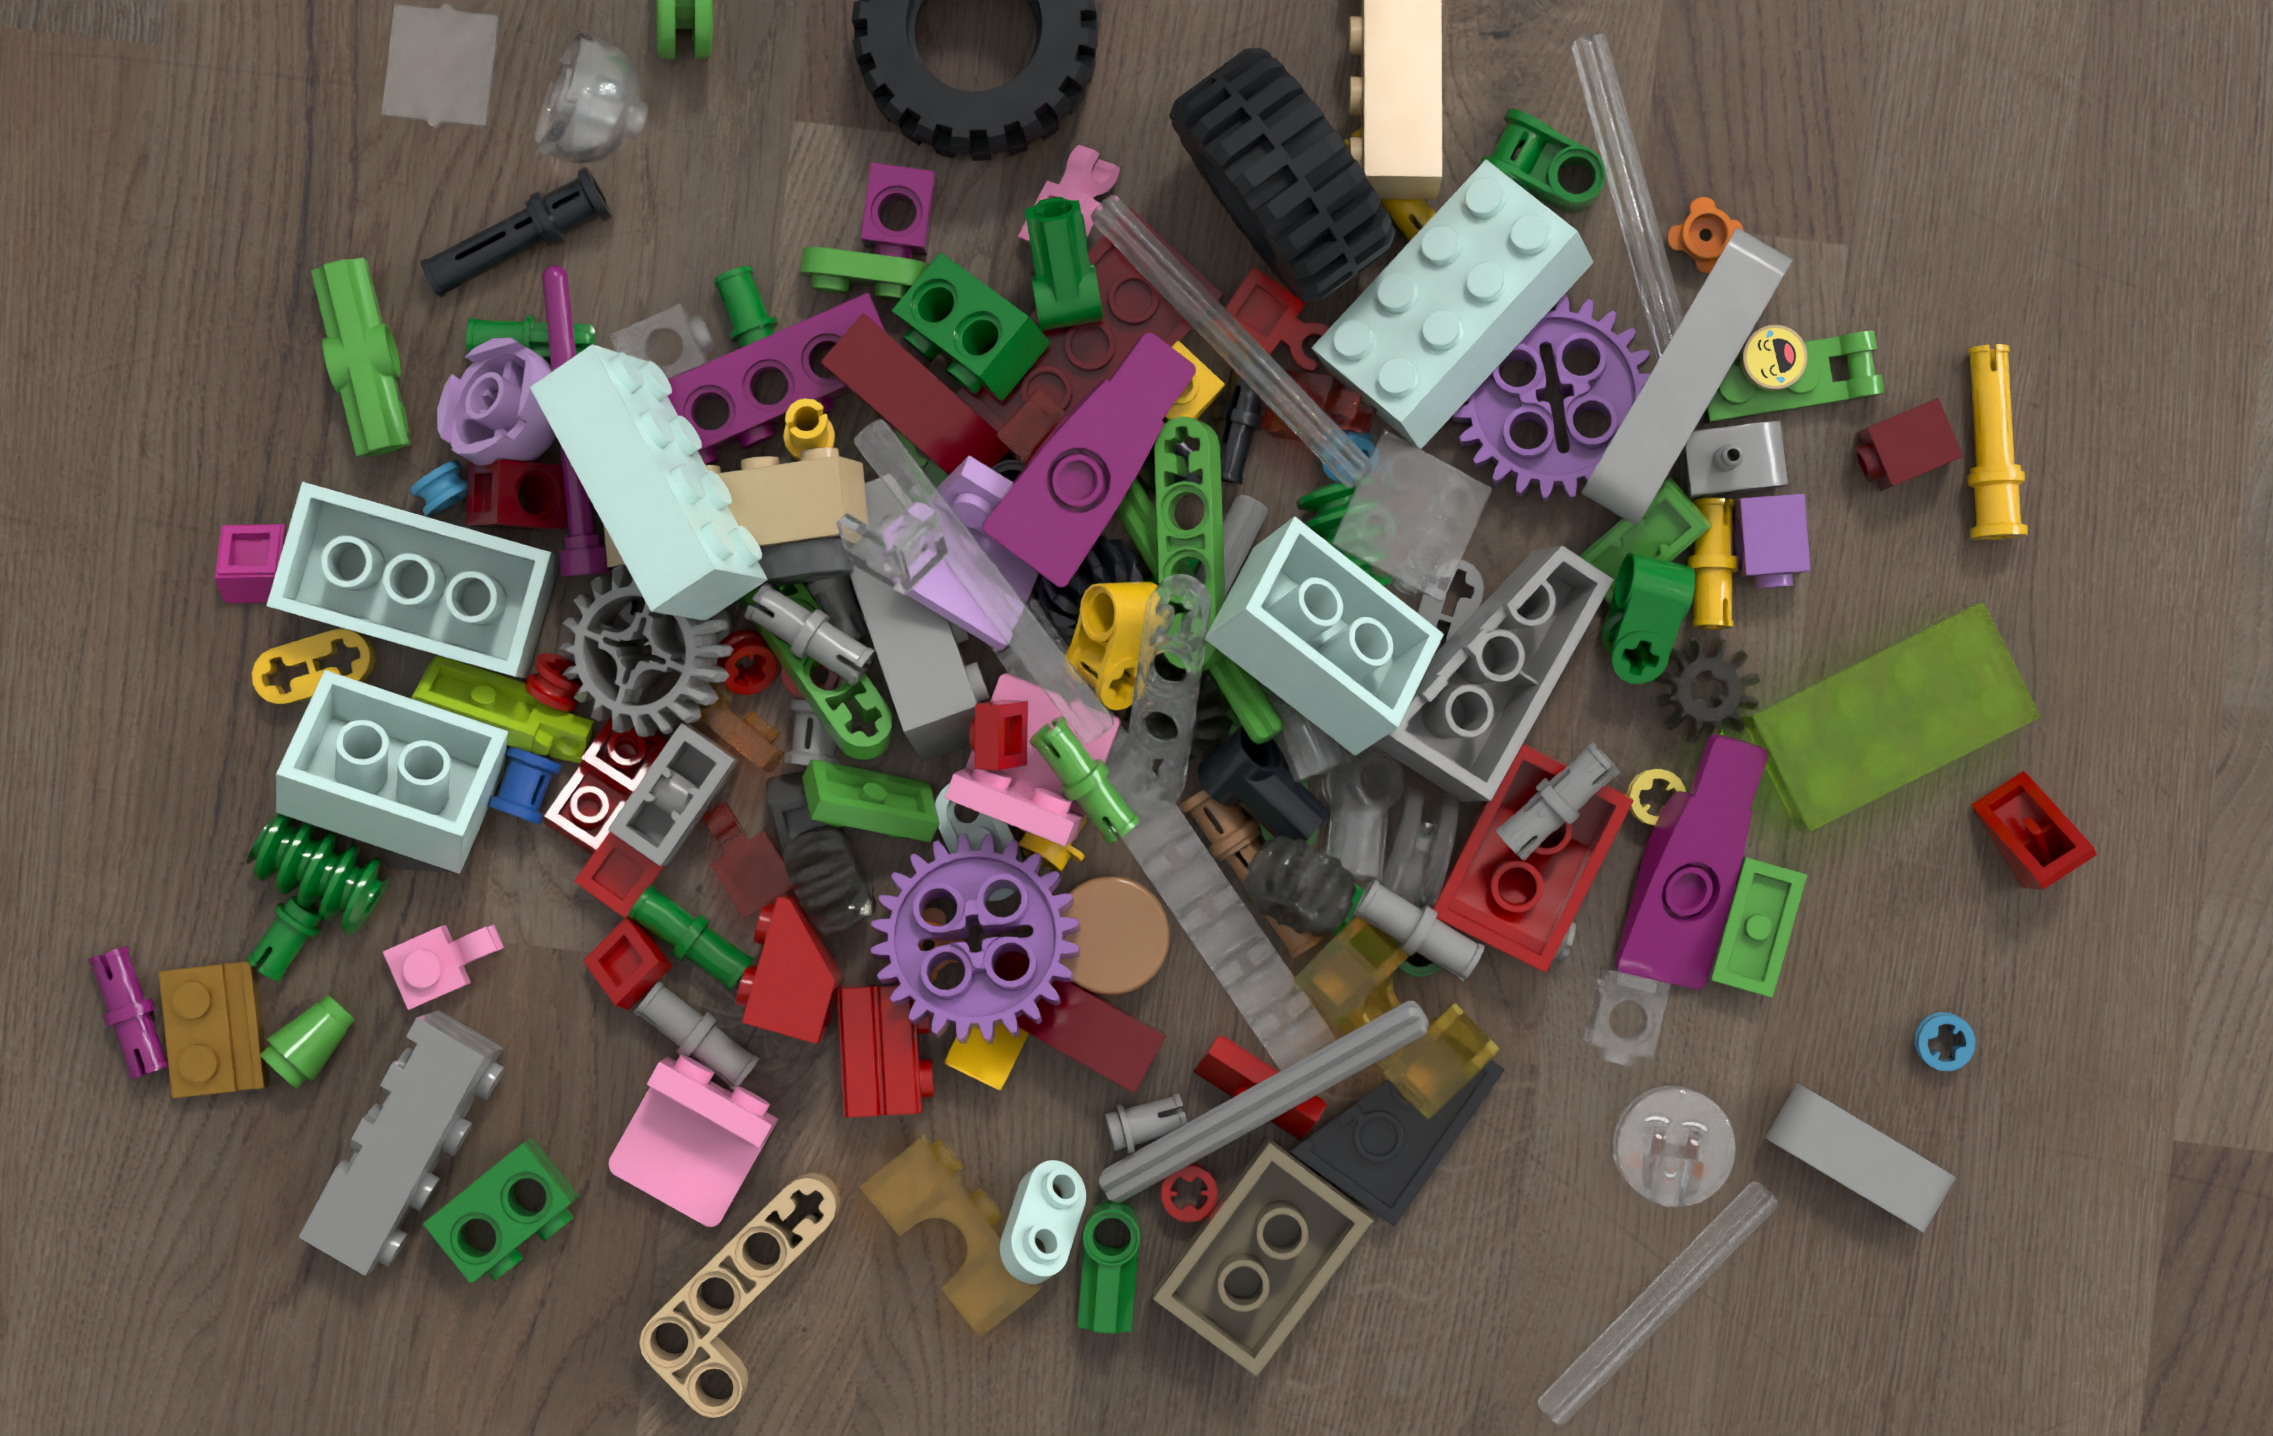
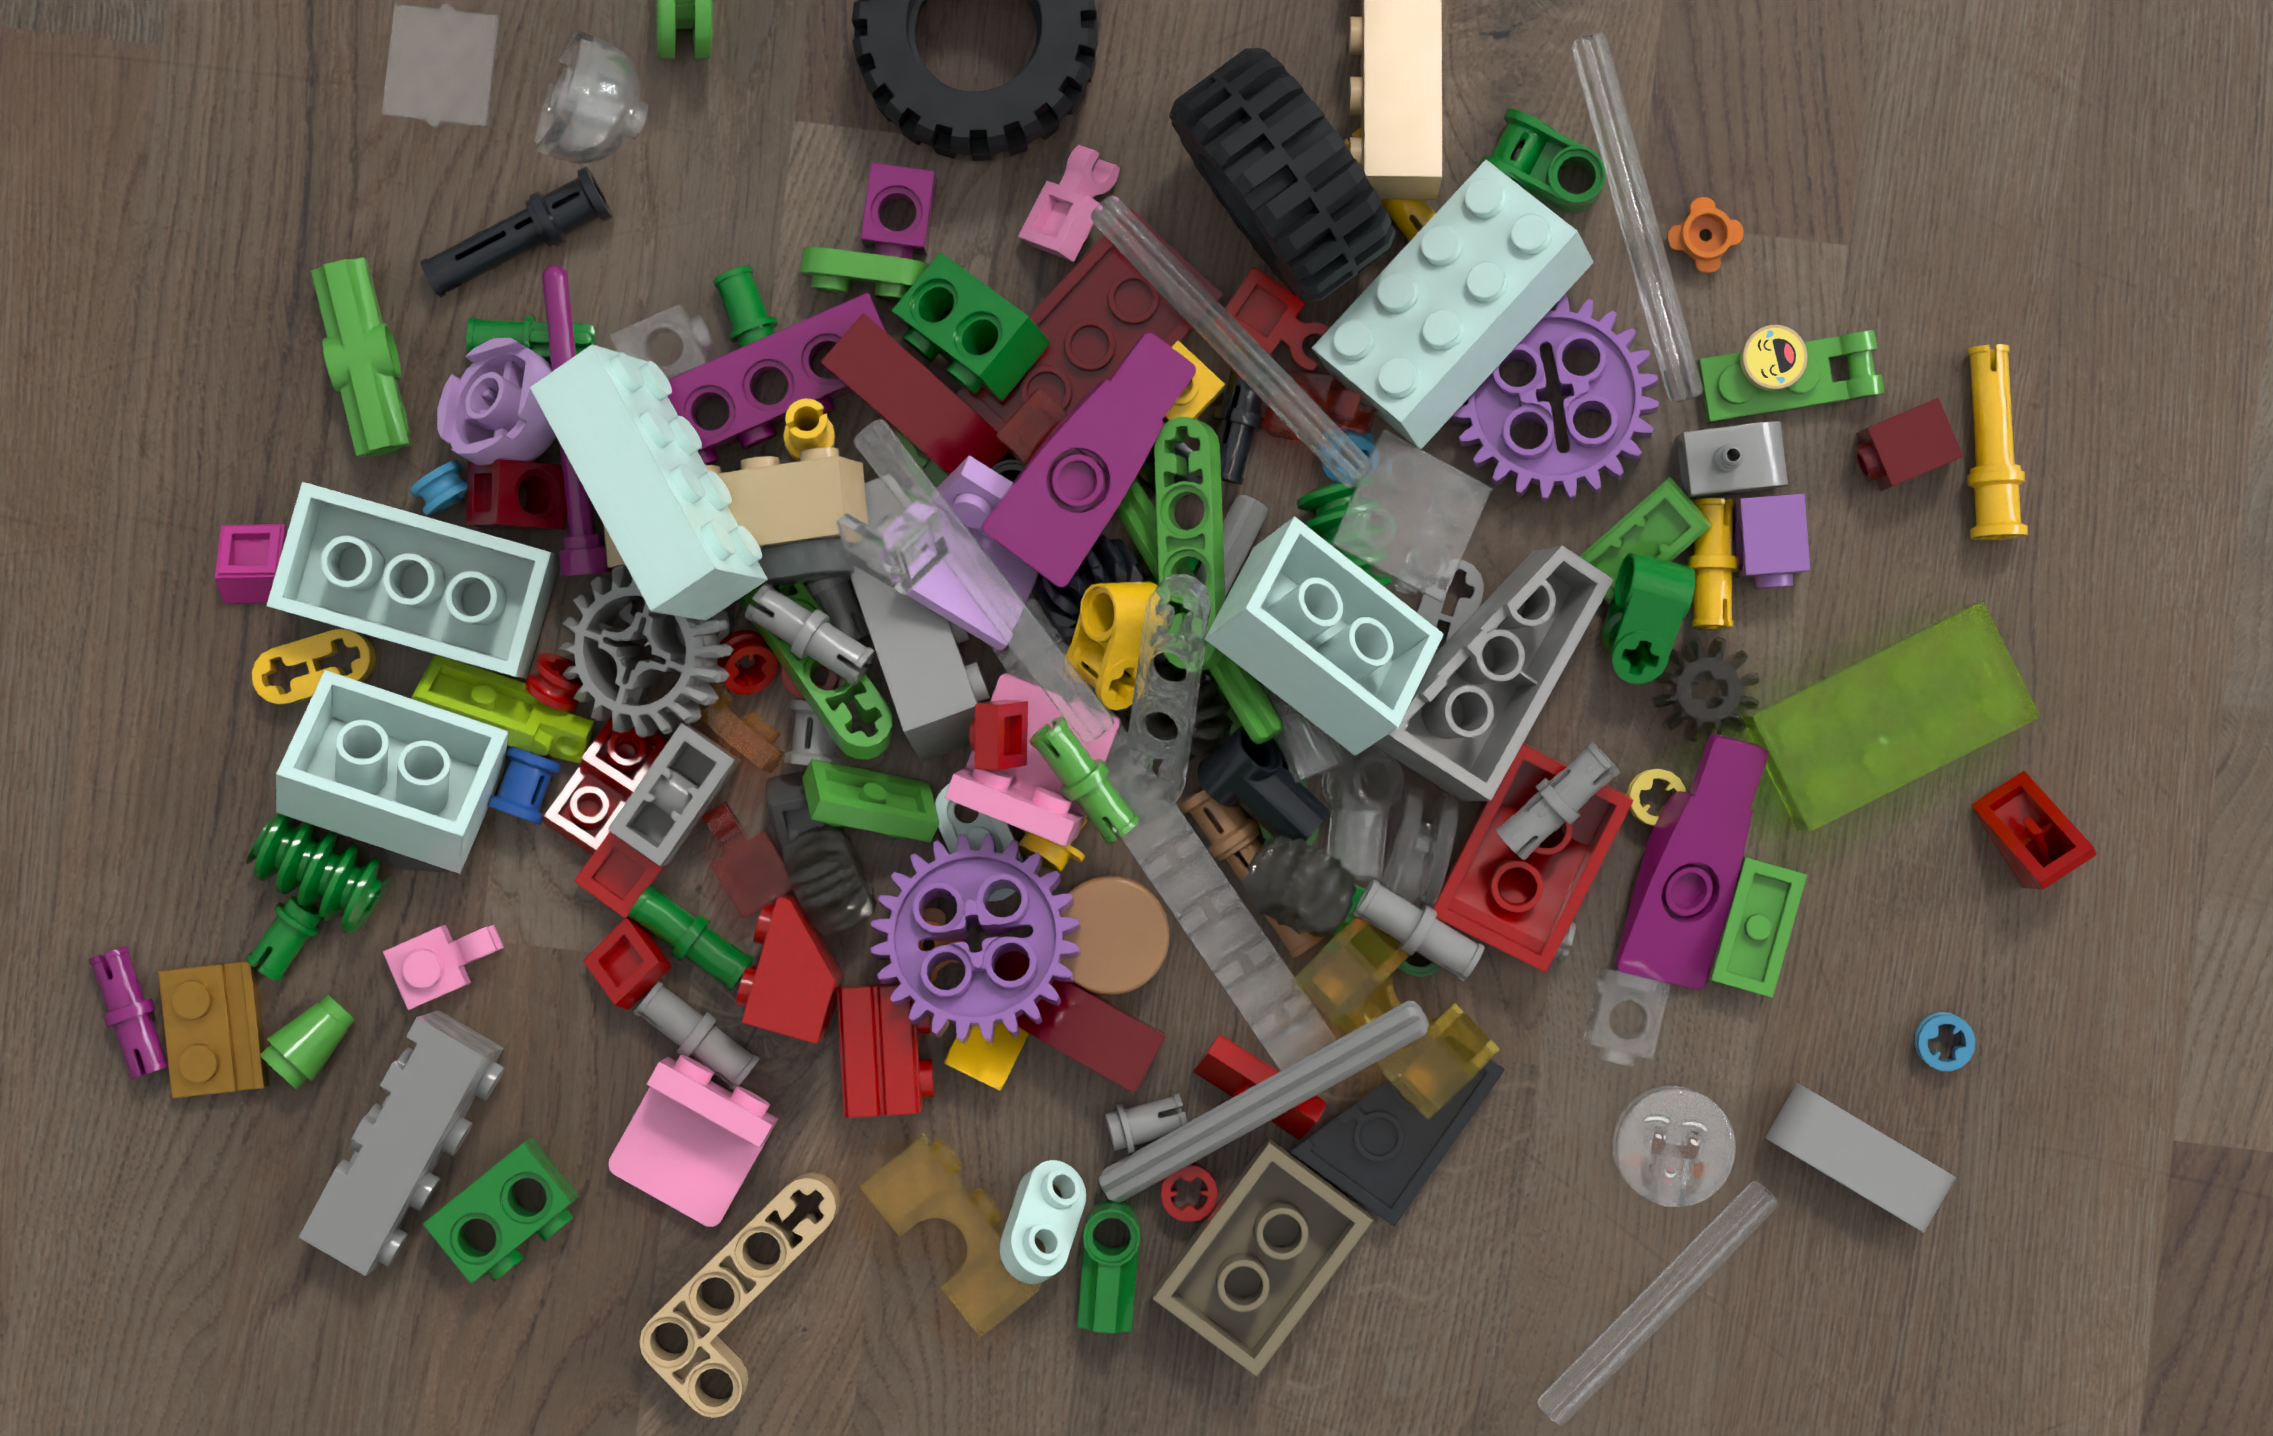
green piece [1025,197,1104,331] -> none
light grey beam [1581,228,1793,526] -> none

